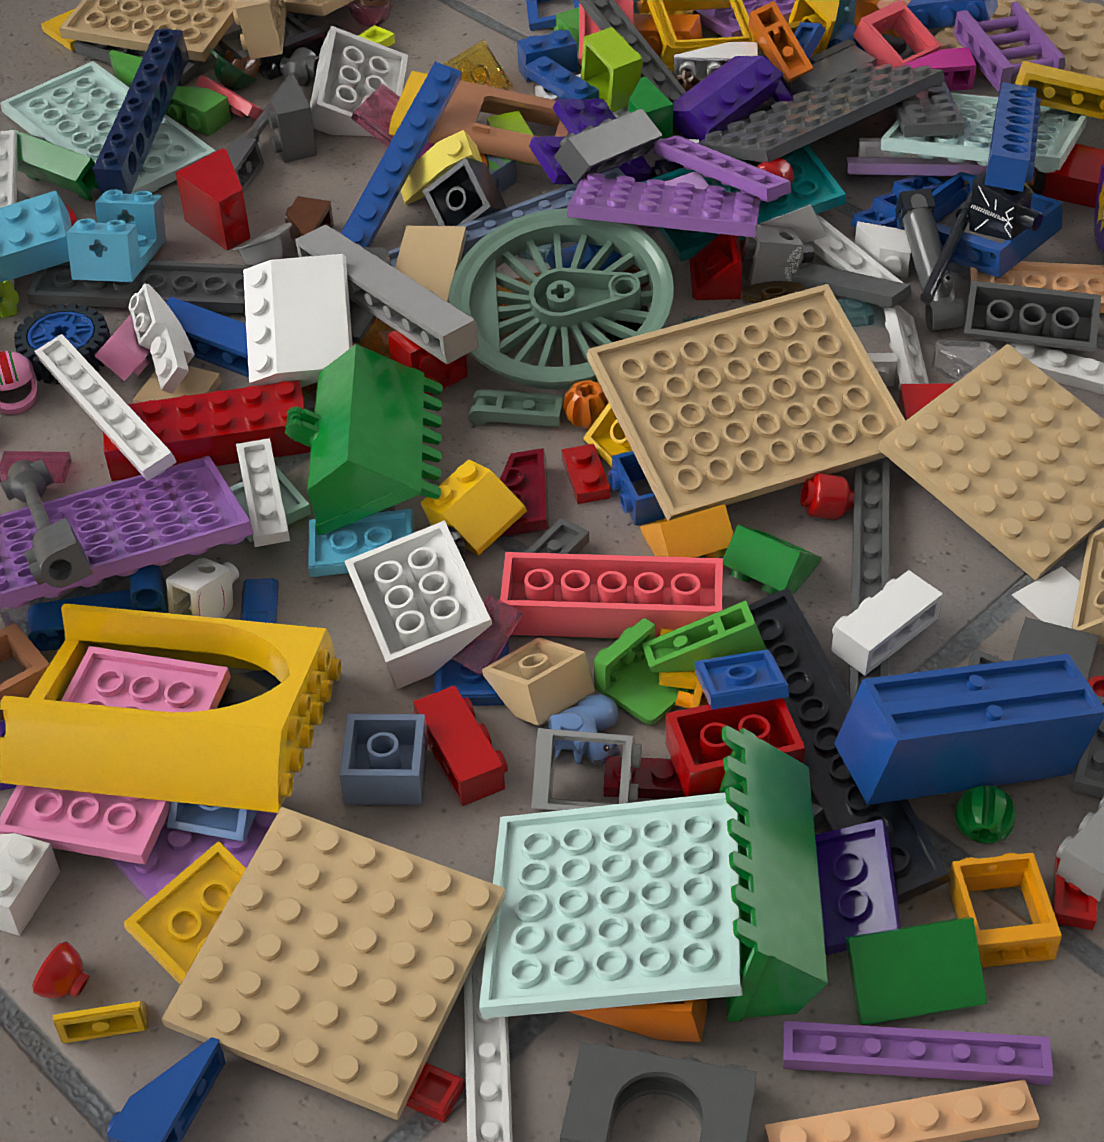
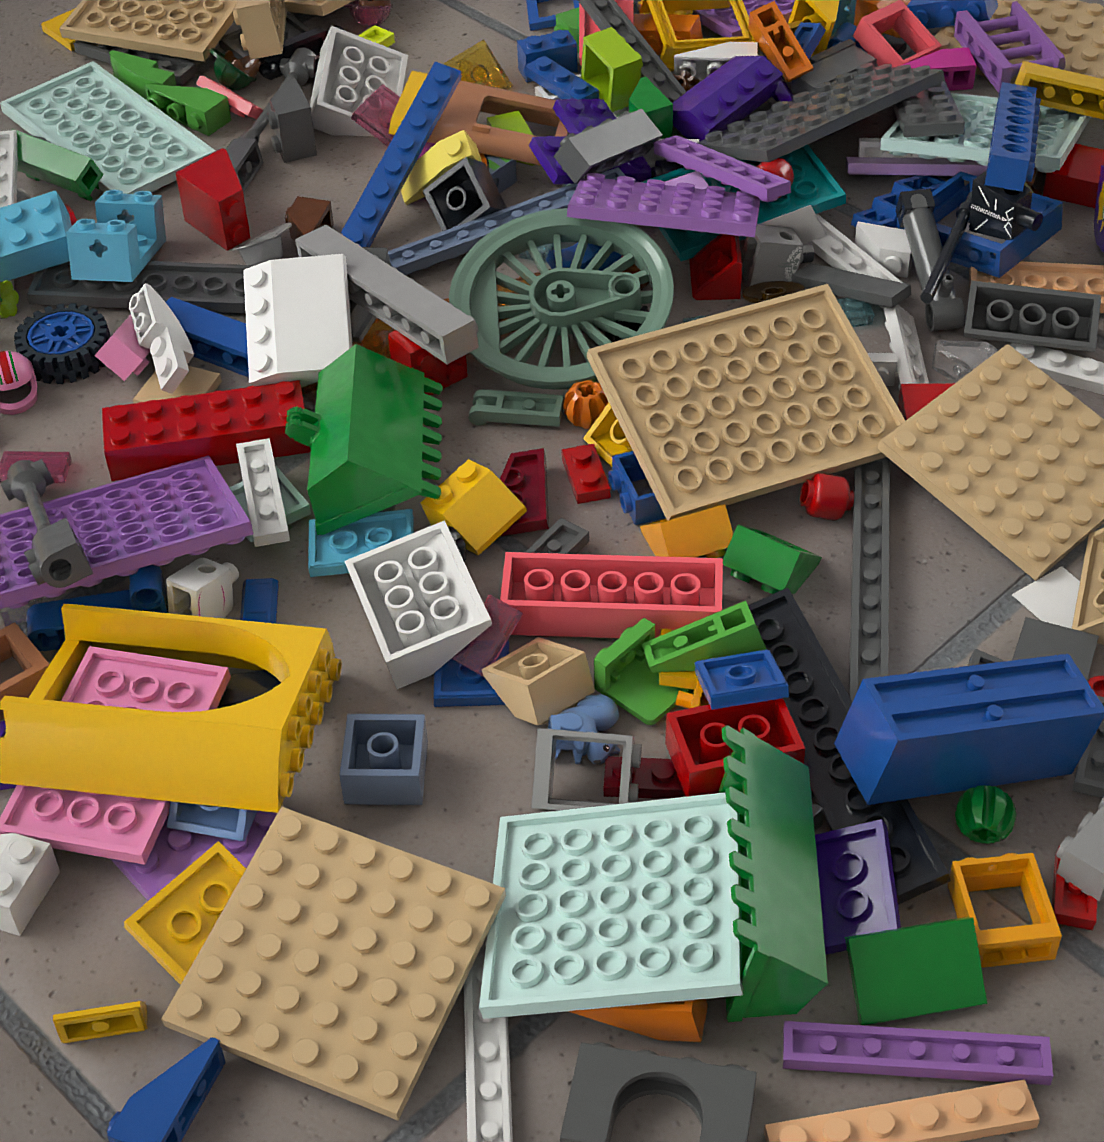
red brick [32,941,90,999] -> none
white plate [35,334,177,481] -> none
dark blue brick [93,28,189,196] -> none
tan tile [395,226,467,303] -> none
red tile [406,1062,465,1123] -> none
red brick [413,685,508,806] -> none
white brick [831,570,943,676] -> none

